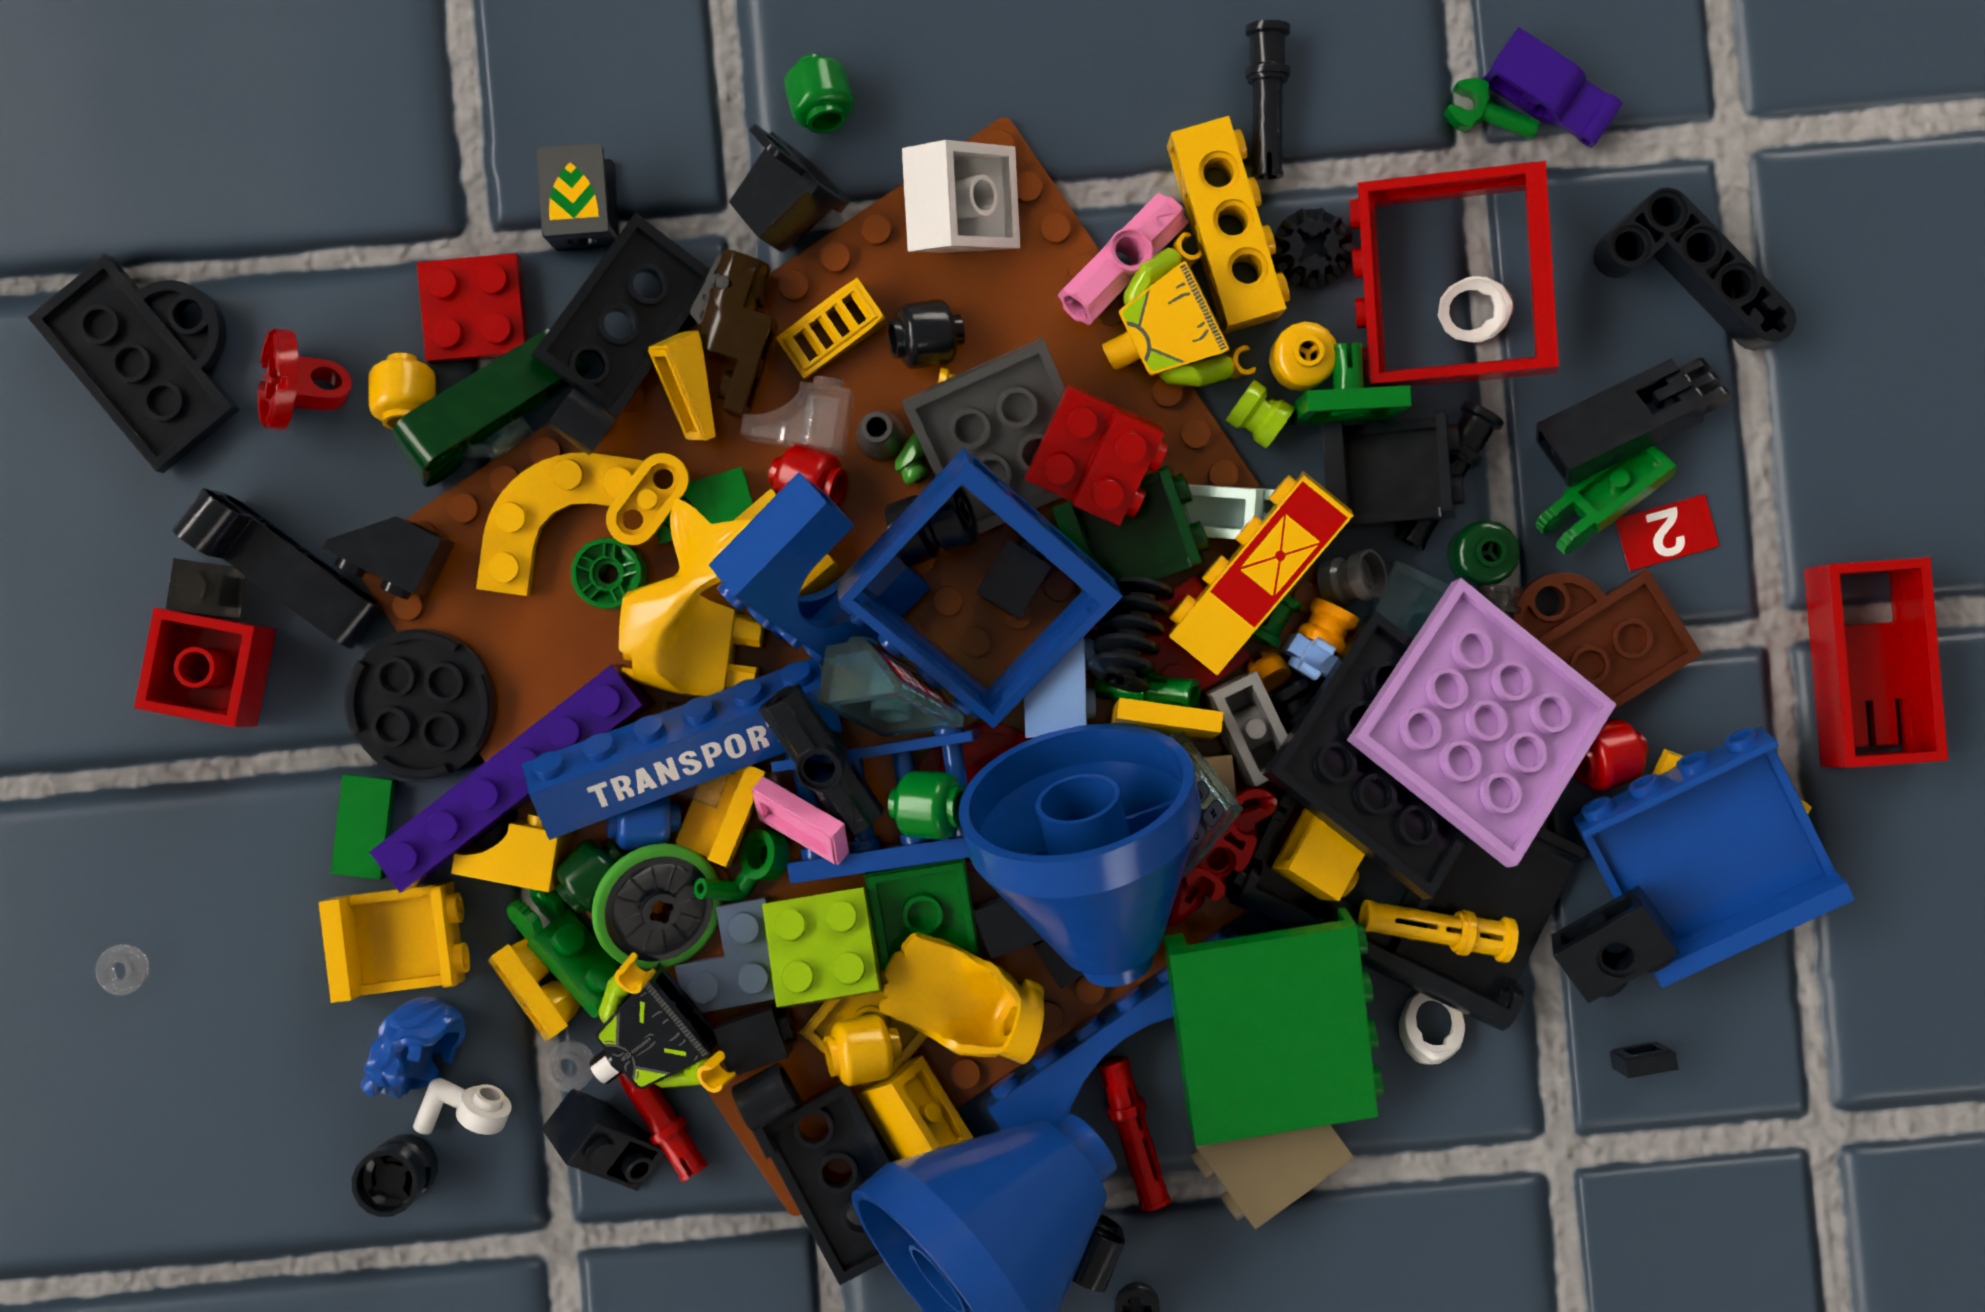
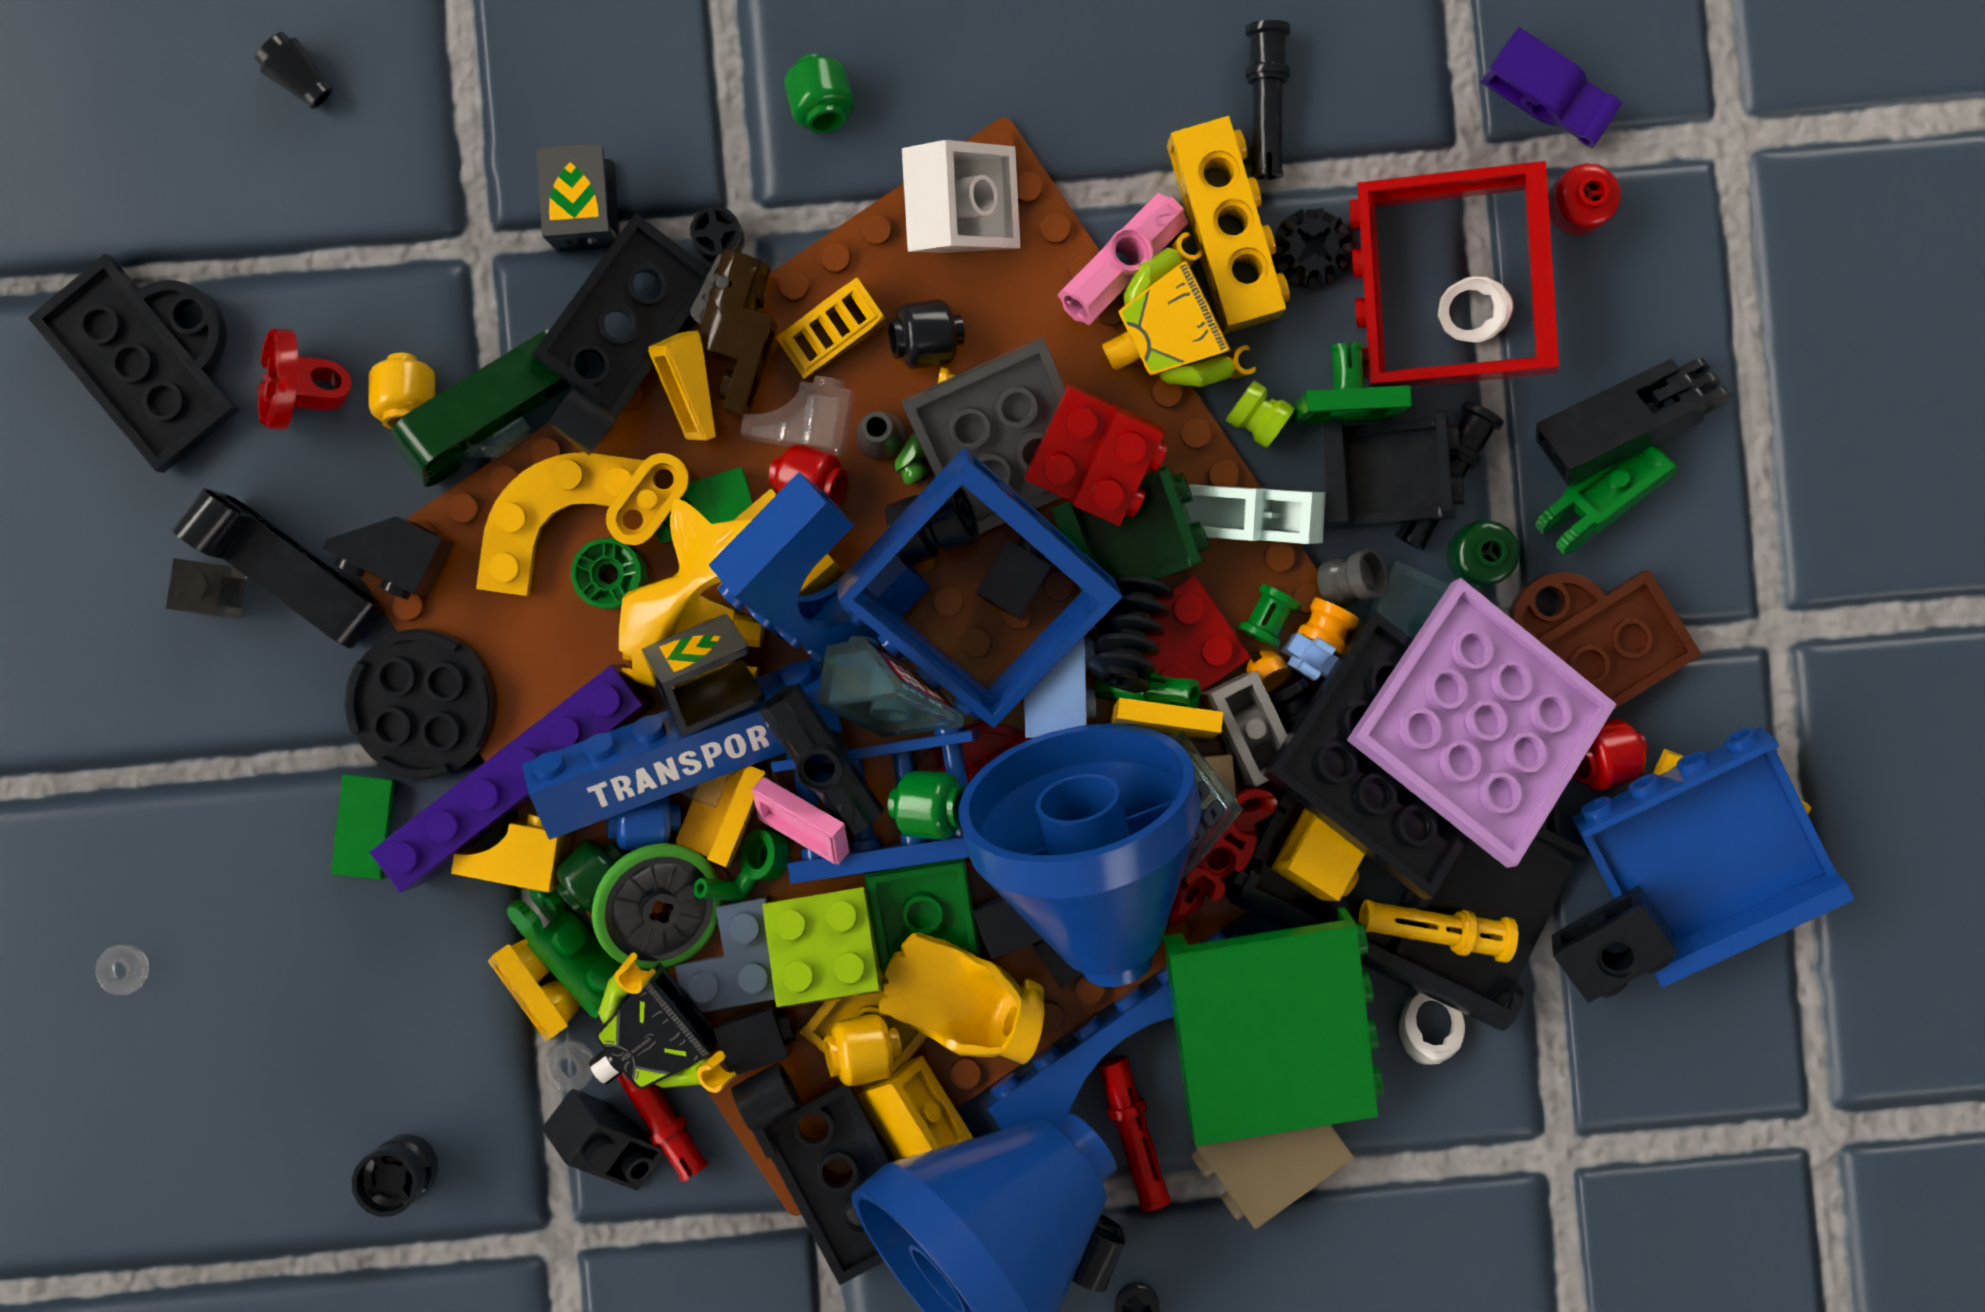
red brick [134,607,277,727] -> none
yellow panel [318,881,470,1003] -> none
blue hair [360,997,466,1099] -> none
white plate [413,1078,512,1135] -> none
red plate [417,253,528,364] -> none
black container [729,124,849,252] -> none
yellow brick [1169,471,1354,675] -> none
yellow head [1269,321,1337,392] -> none
green bar [1443,78,1540,140] -> none
clear smoke bush [1476,585,1523,615] -> none
black beam [1593,187,1796,351] -> none
black tile [1610,1041,1679,1078] -> none
red sticker [1615,494,1720,571] -> none
red piece [1804,557,1948,768] -> none
none -> black cone [255,32,333,109]
none -> piece [642,614,765,737]
none -> black wheel [690,206,745,263]
none -> red head [1548,163,1621,236]

